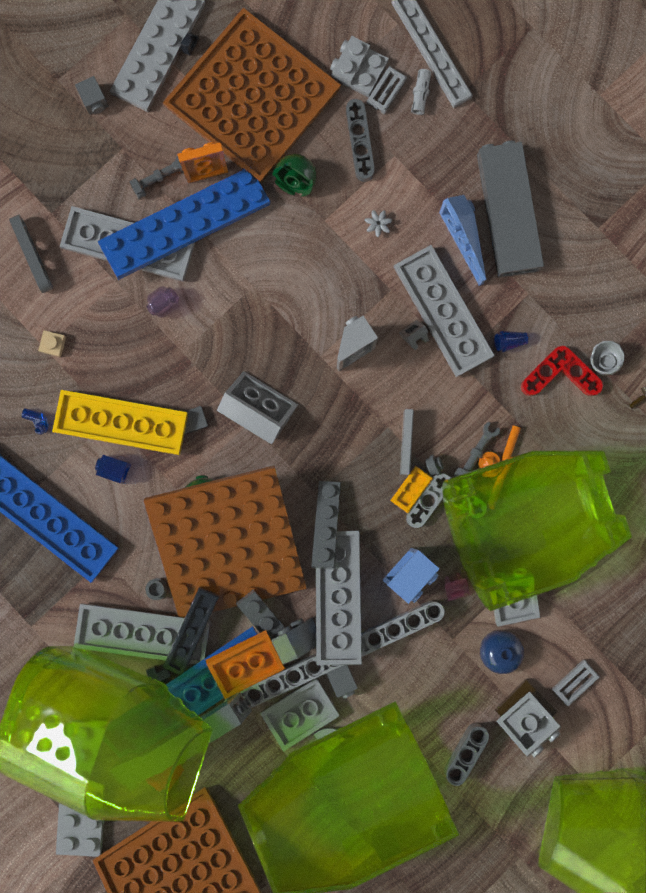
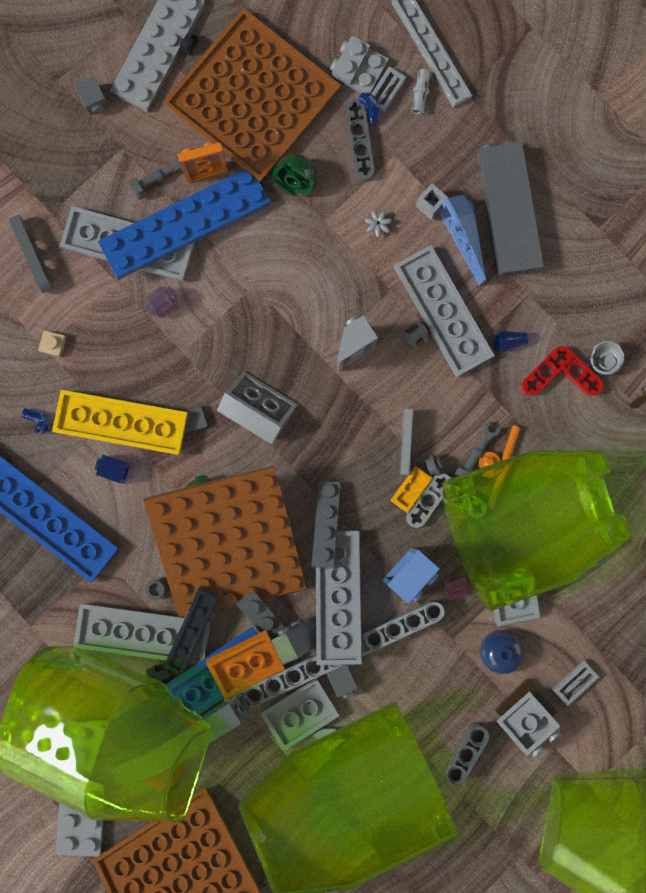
none -> clear blue arm [359,92,380,123]
none -> light grey brick [416,183,448,220]

